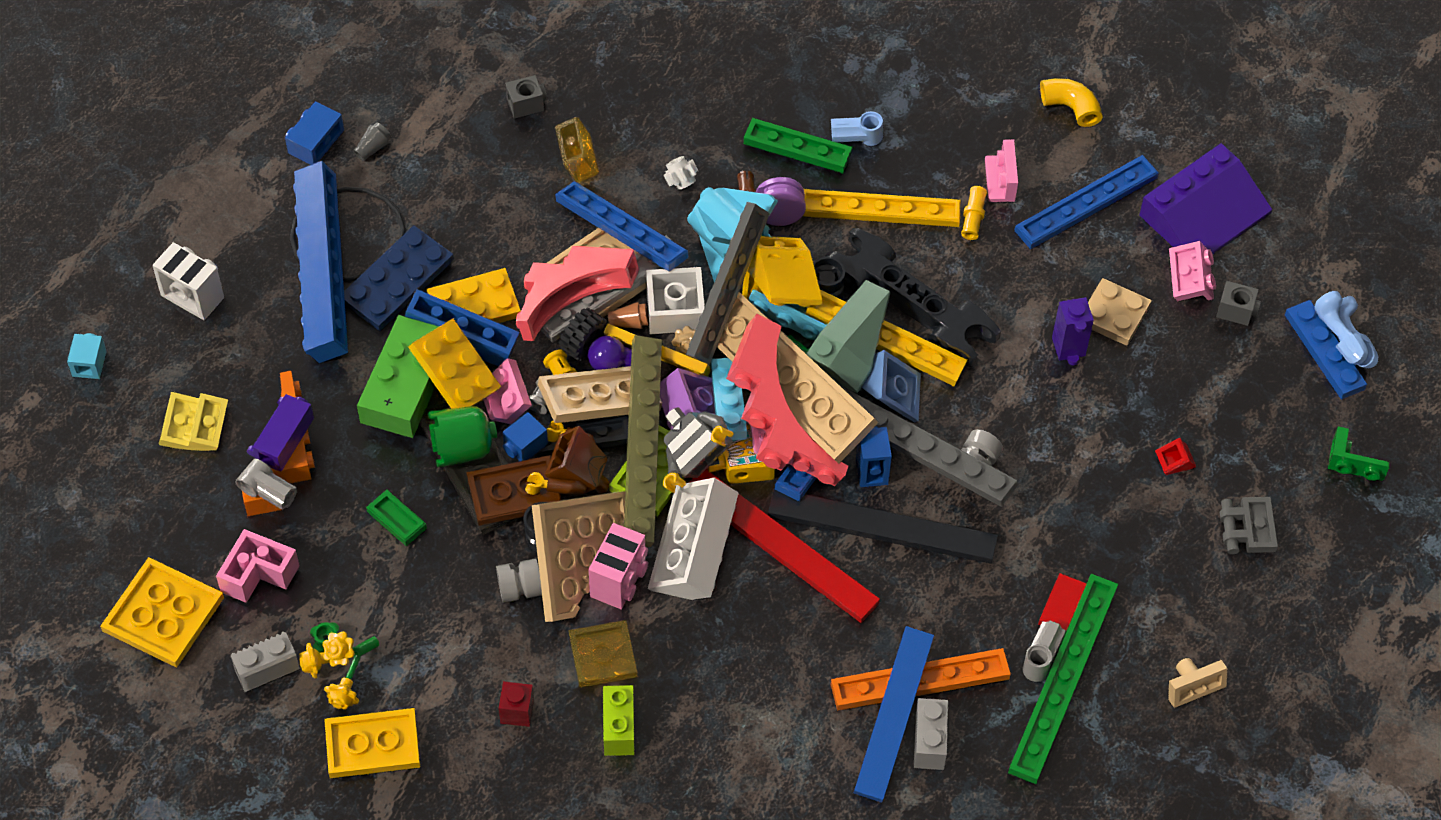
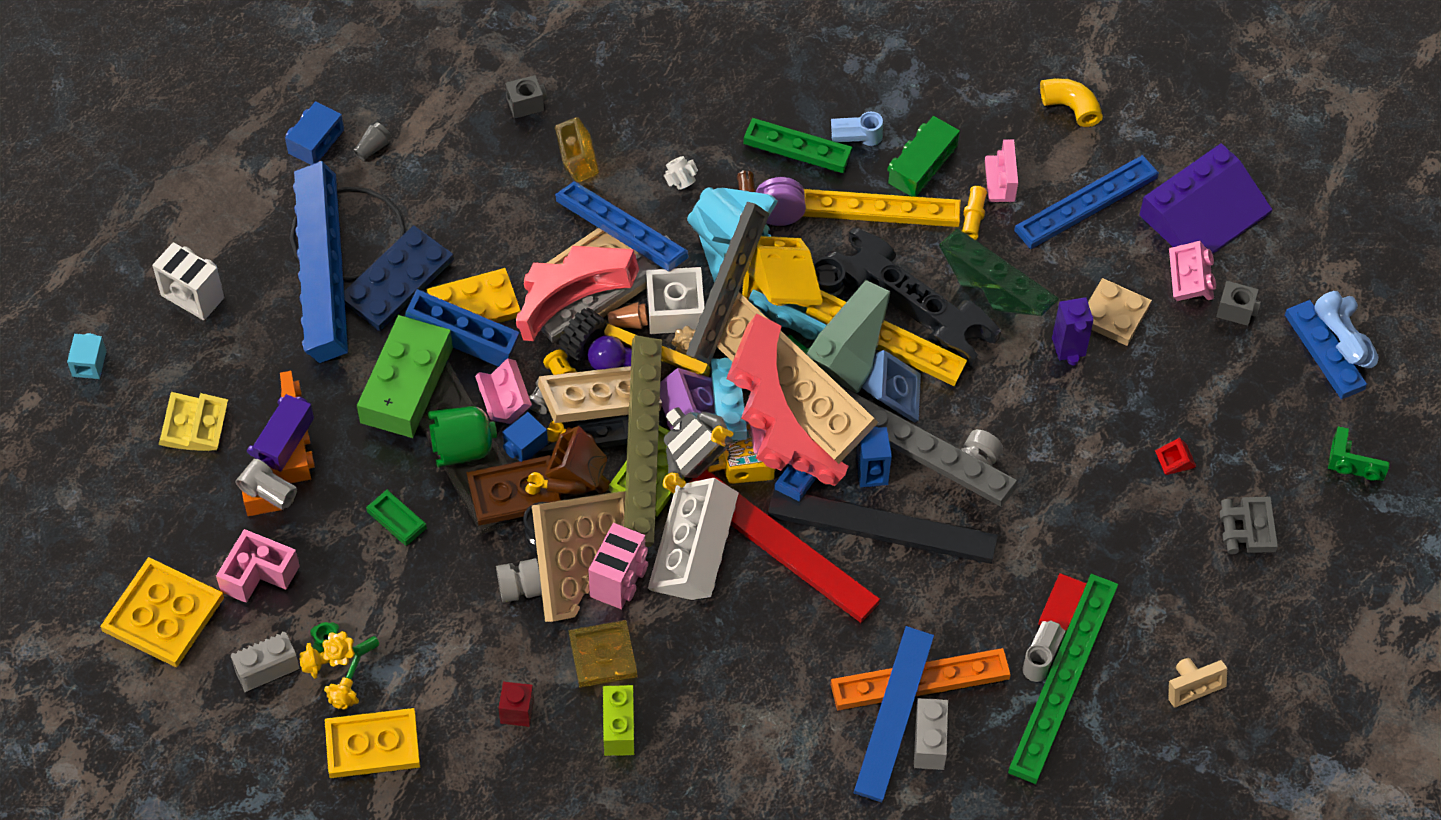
yellow plate [408,319,501,409] -> none
none -> green brick [887,116,960,197]
none -> clear green slope [939,229,1059,316]

